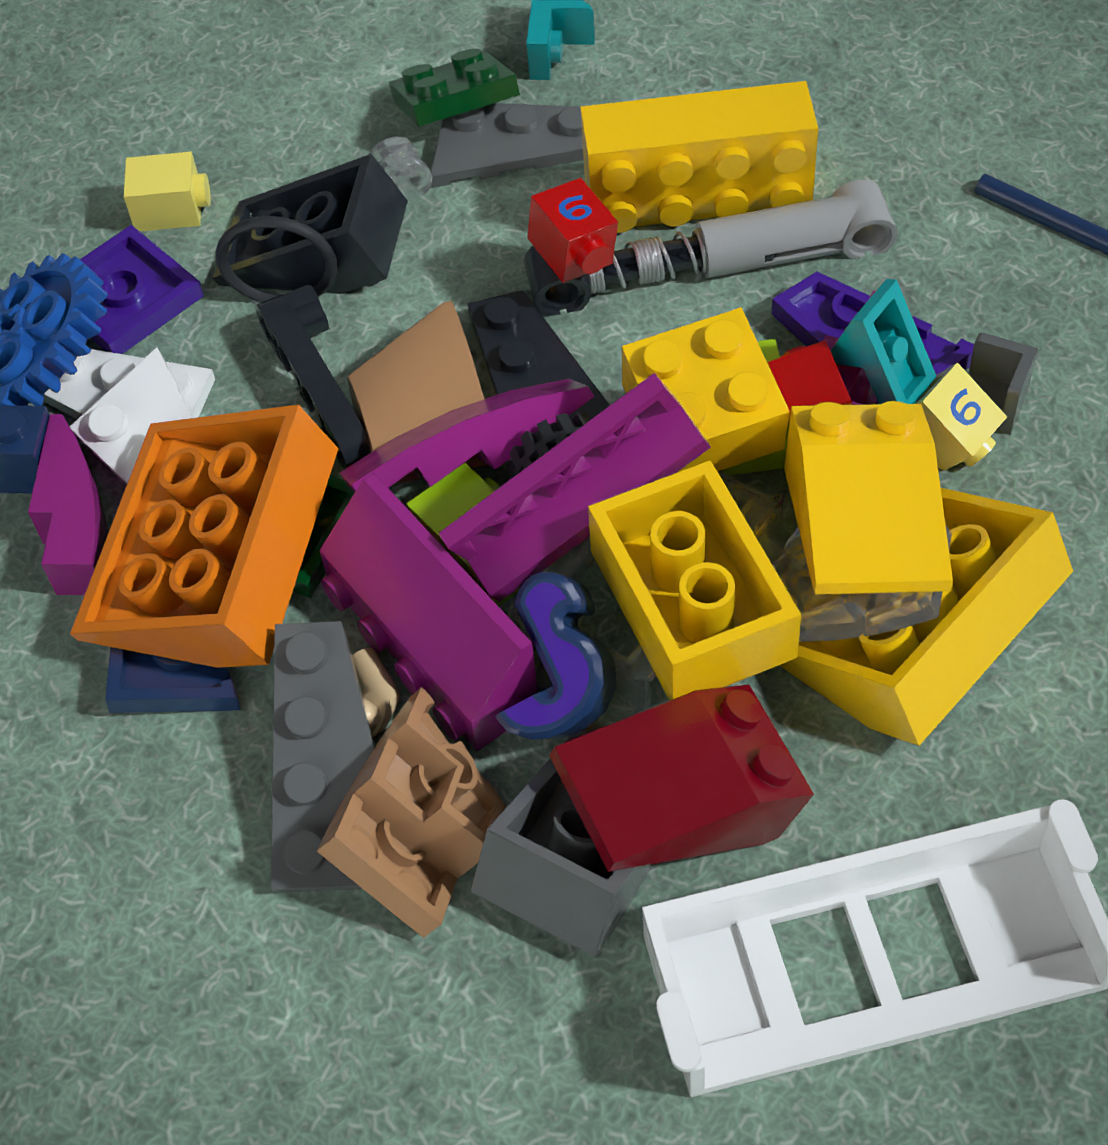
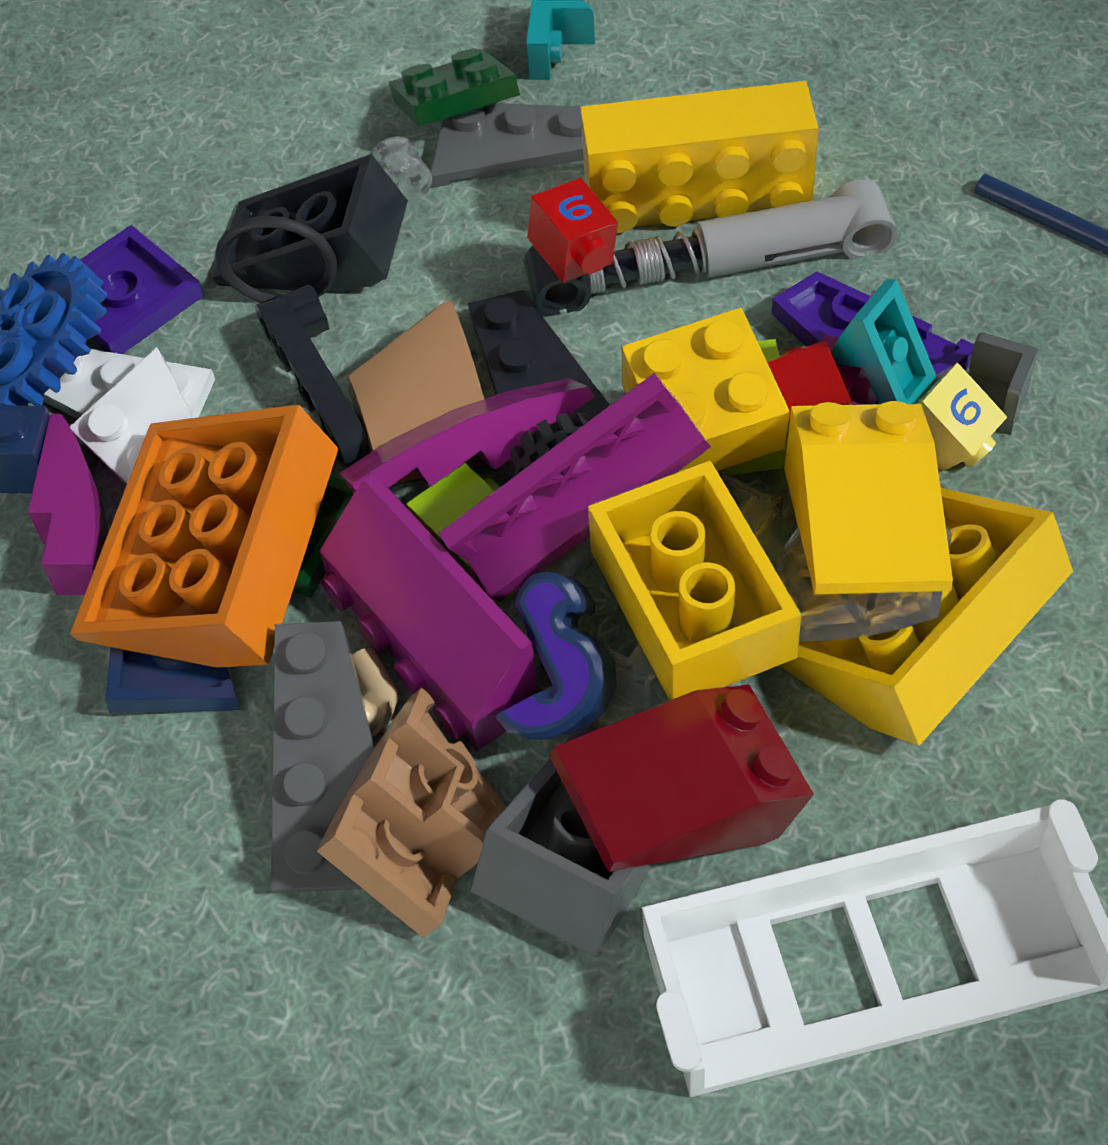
light yellow brick [124,152,211,231] -> none

